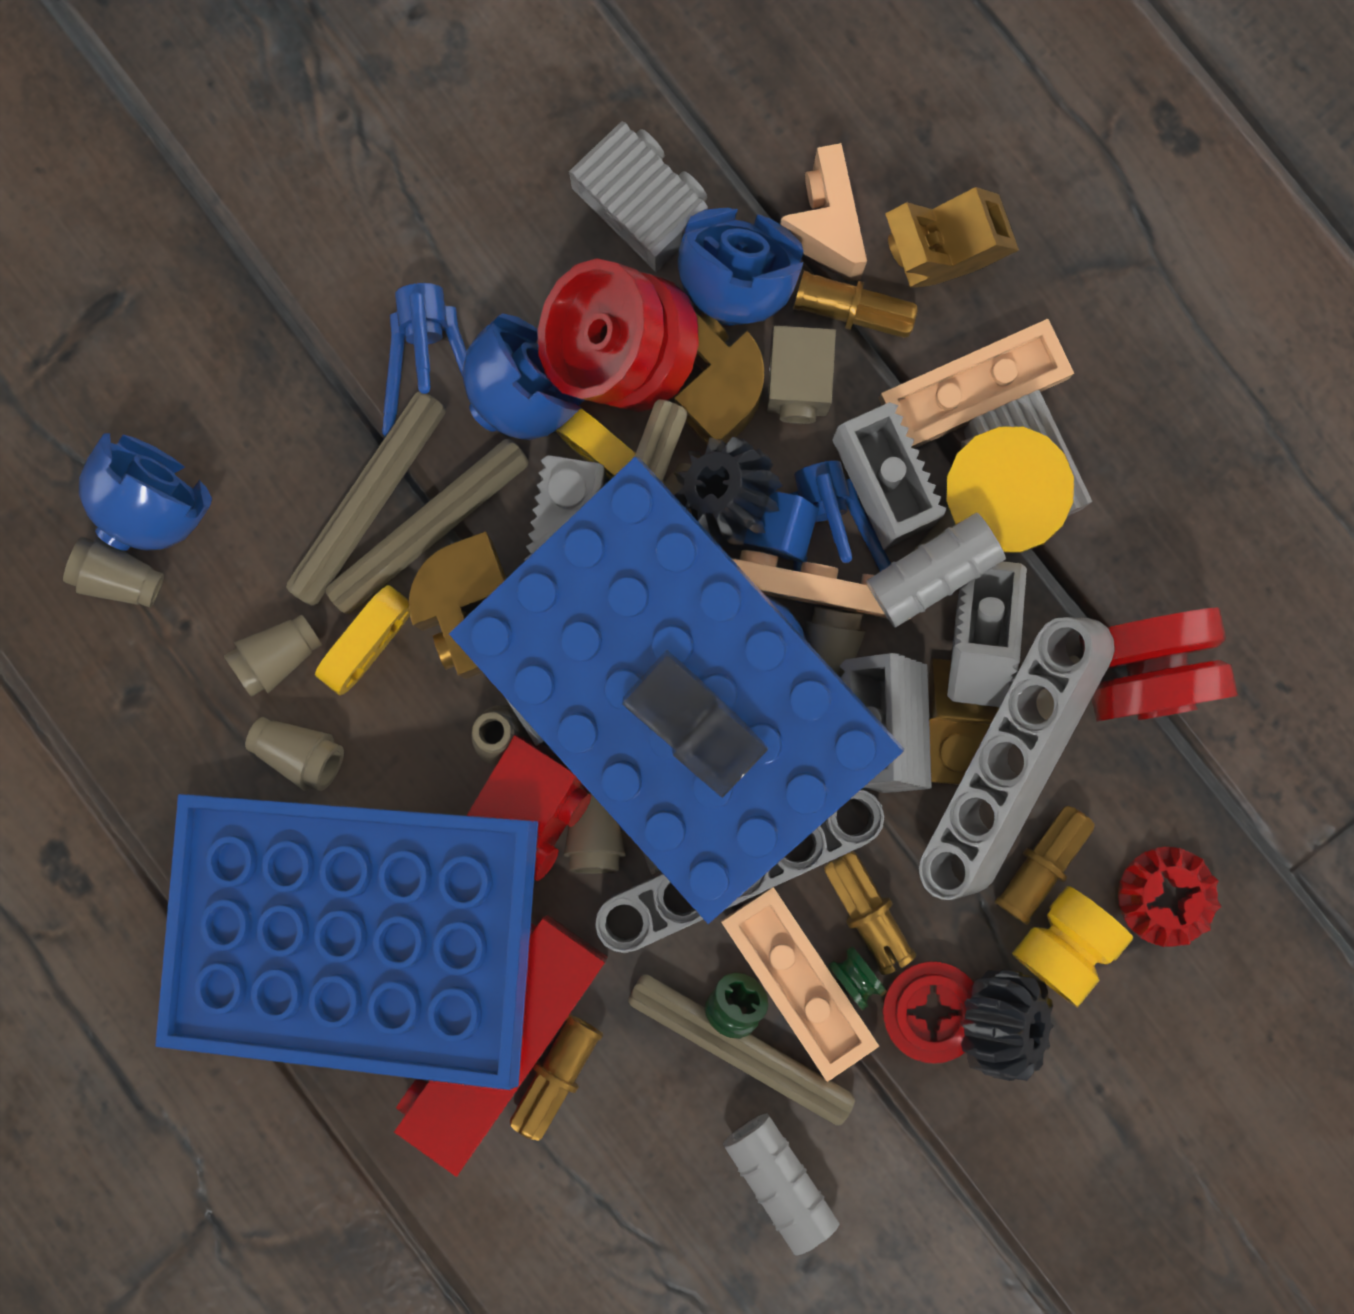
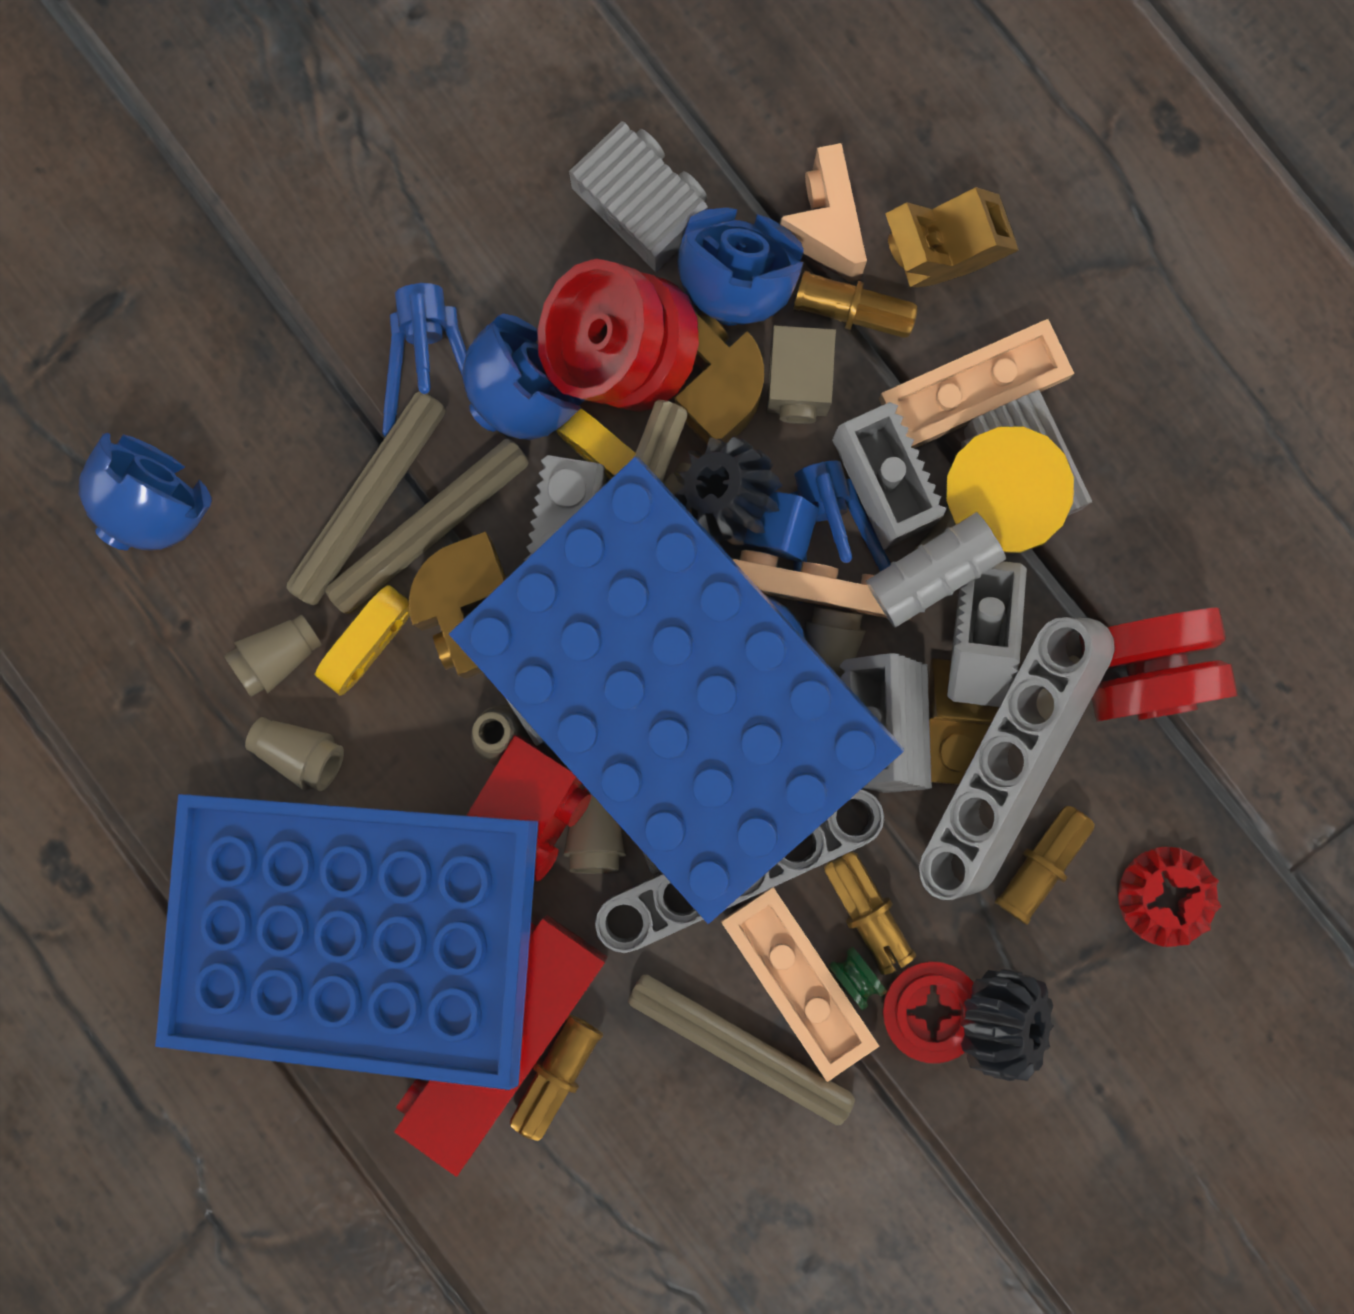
dark tan cone [63,537,164,608] -> none
clear smoke slope [622,650,768,798] -> none
dark green bush [705,973,769,1039] -> none
light grey axle [723,1113,840,1256] -> none
yellow wheel [1012,886,1133,1008] -> none

